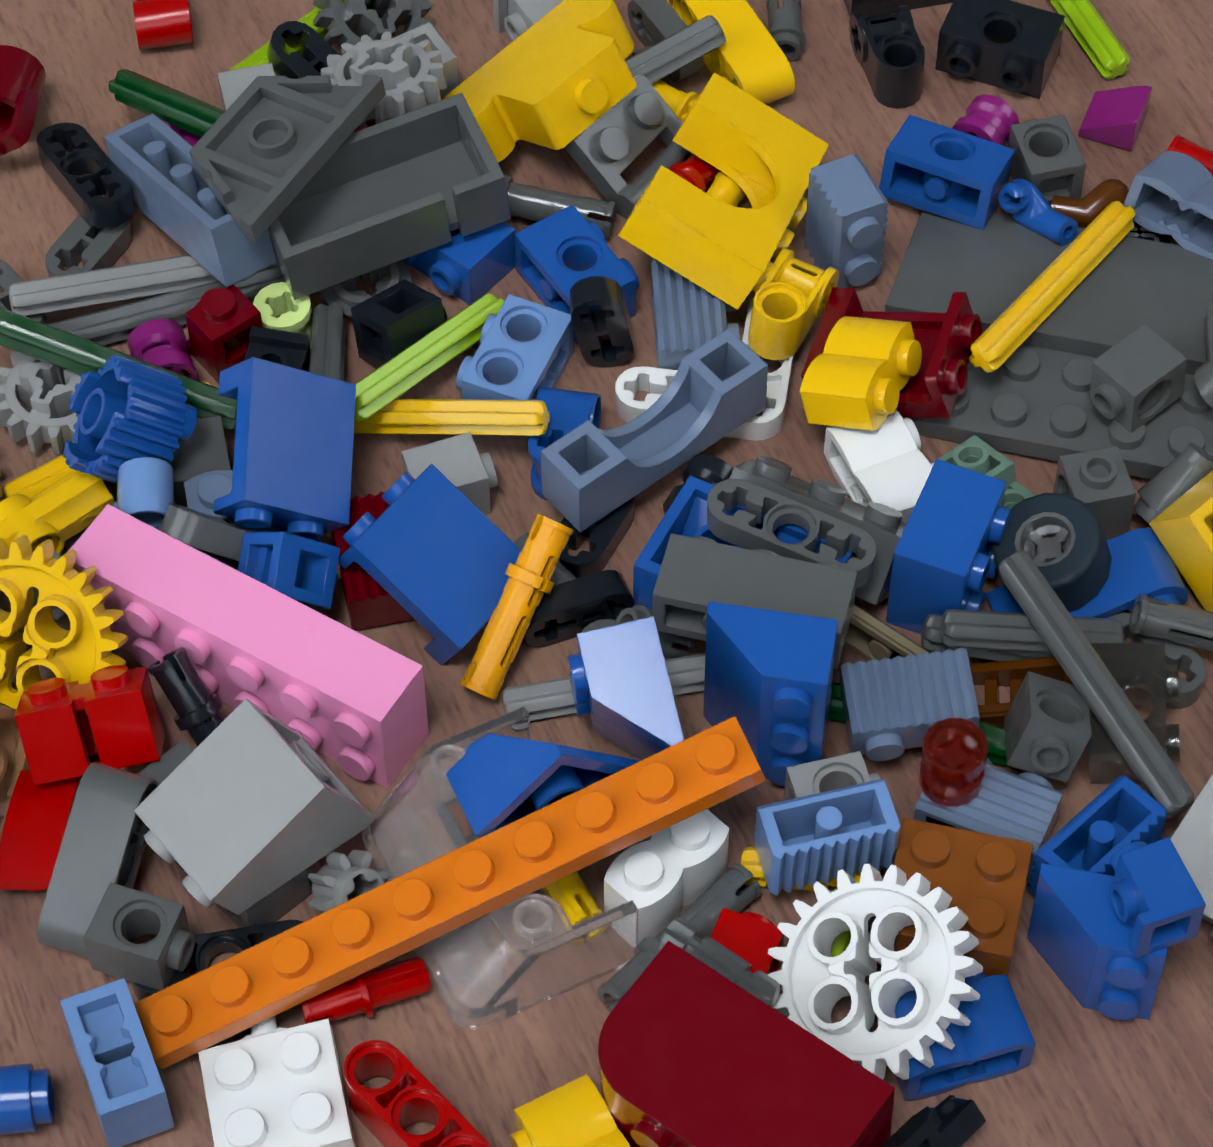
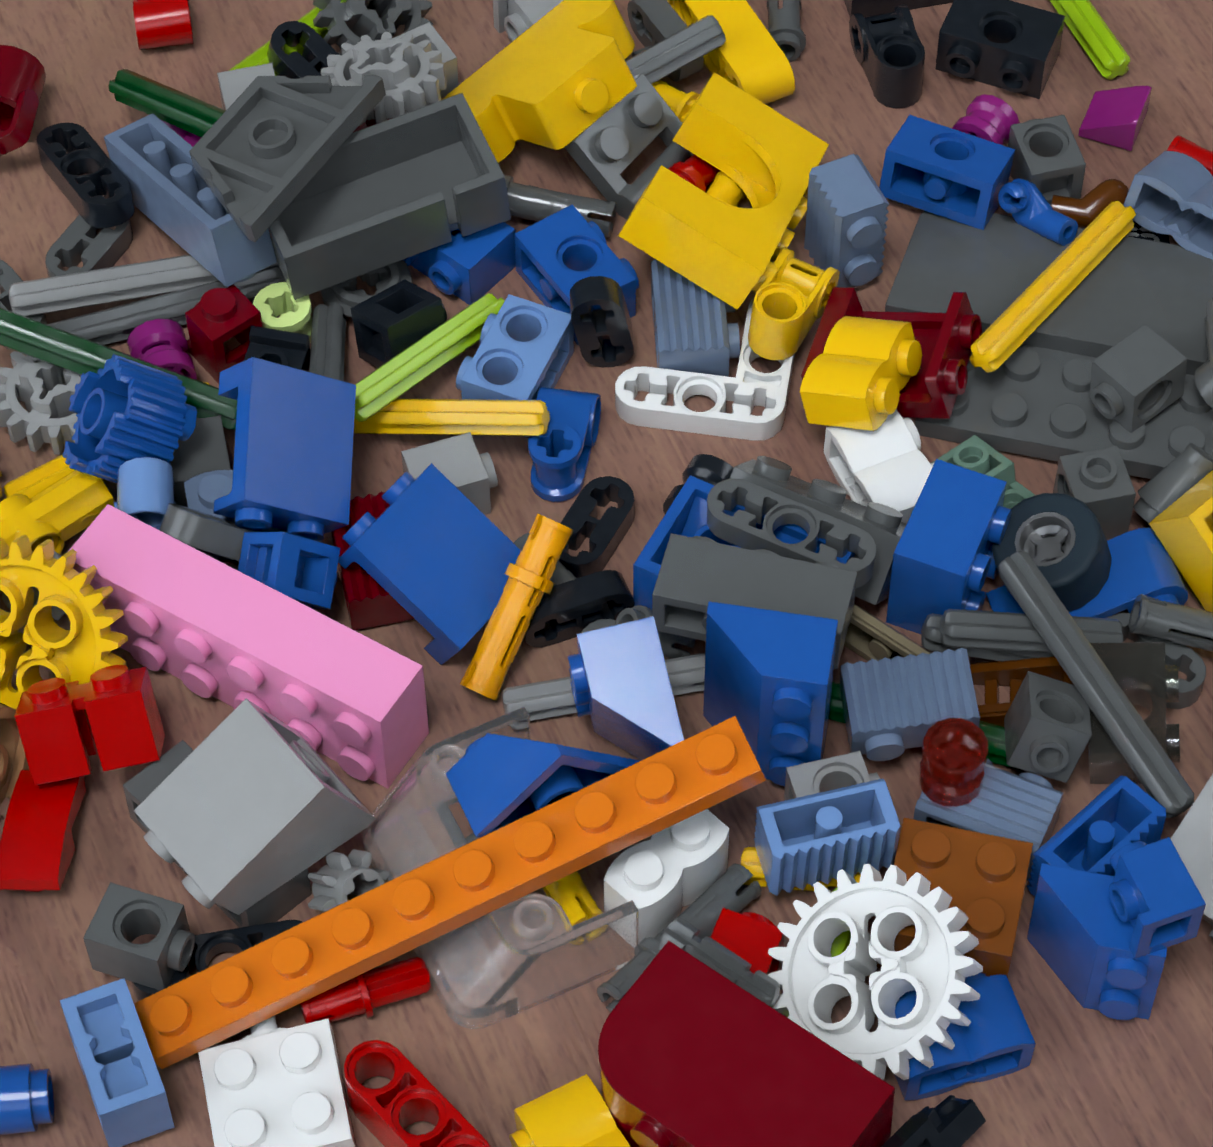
beam [37,762,159,959] -> none
black pin [148,647,225,747] -> none
sand blue arch [541,328,768,532] -> none

